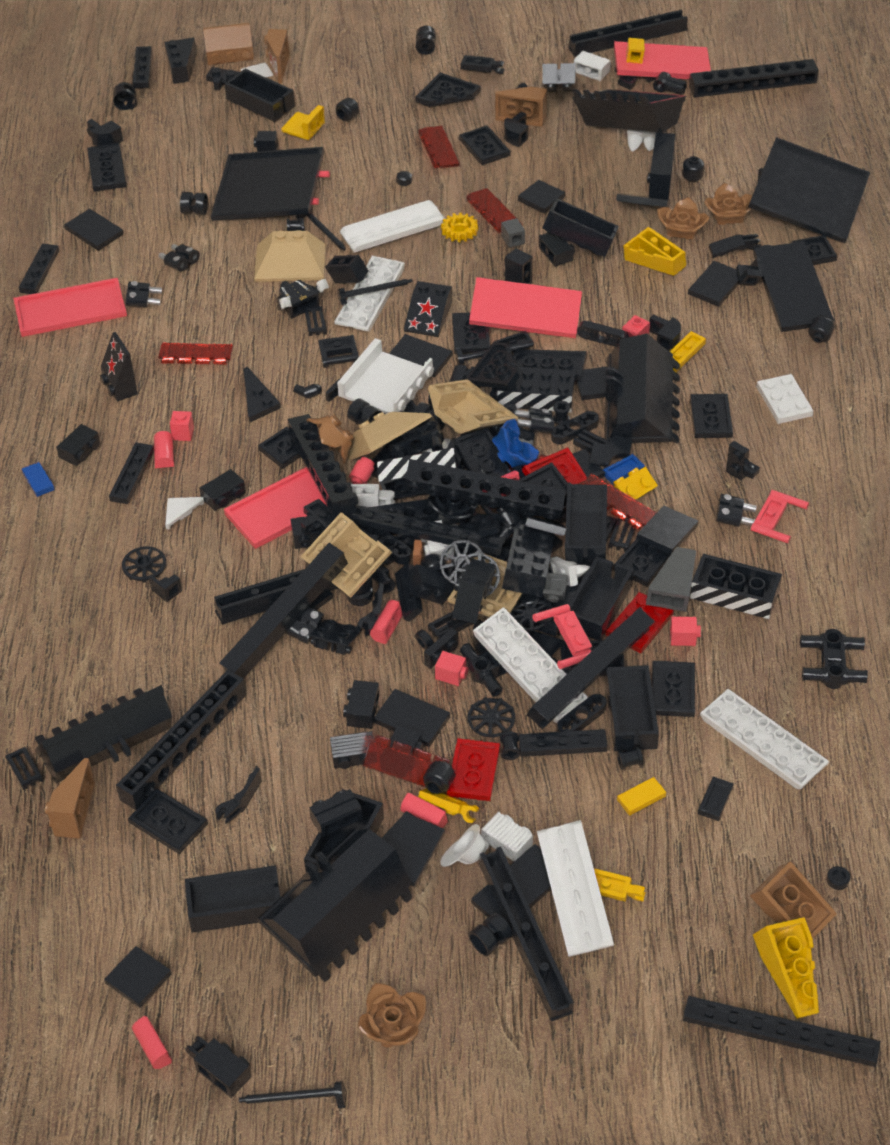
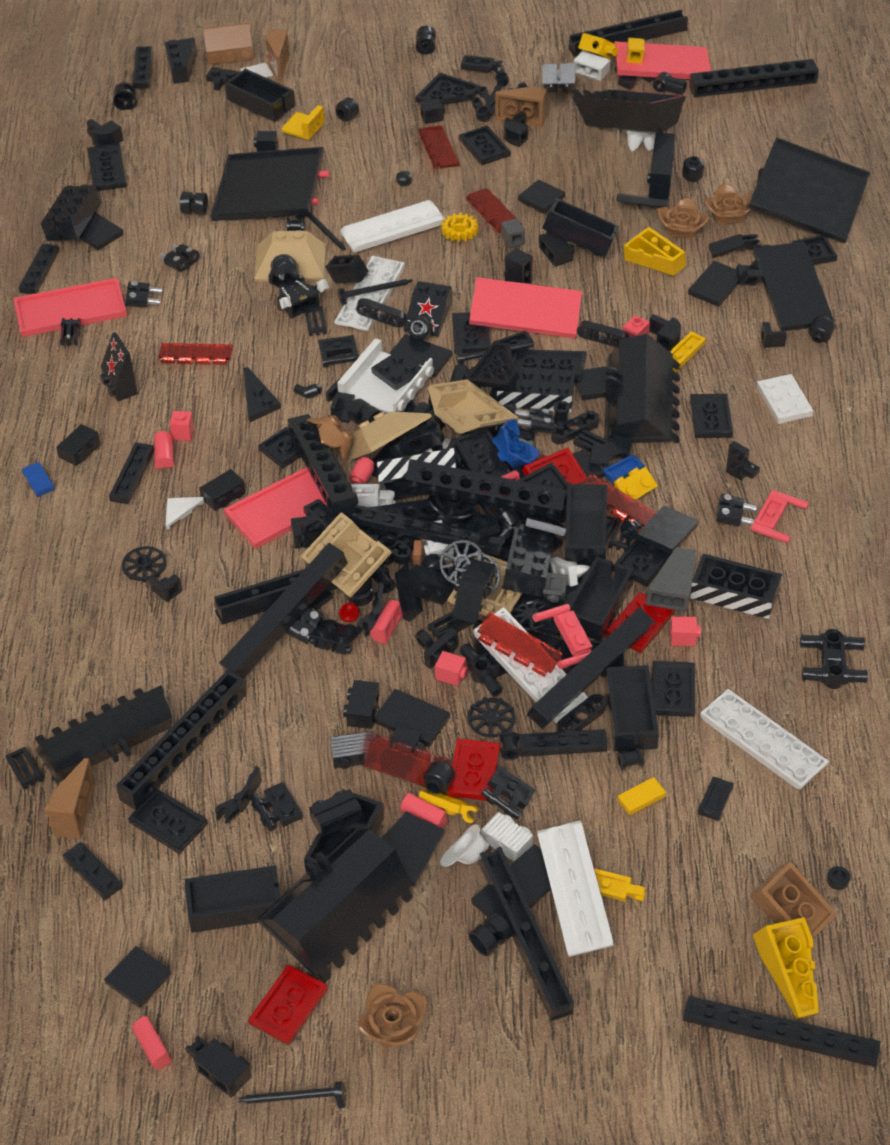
none -> black piece [41,184,101,241]
none -> black arm [60,318,81,346]
none -> black plate [63,842,123,901]
none -> red plate [248,965,328,1046]
none -> black plate [250,782,303,831]
none -> black hair [268,254,305,289]
none -> black panel [331,392,355,423]
none -> red plate [339,603,359,622]
none -> black beam [356,298,407,328]
none -> black plate [371,350,422,391]
none -> black head [408,316,433,340]
none -> black brick [420,98,445,124]
none -> black plant [471,72,514,121]
none -> clear red windscreen [477,612,562,677]
none -> black plate [481,765,535,820]
none -> yellow torso [578,33,618,60]
none -> black plate [620,520,642,540]
none -> black panel [761,322,787,348]

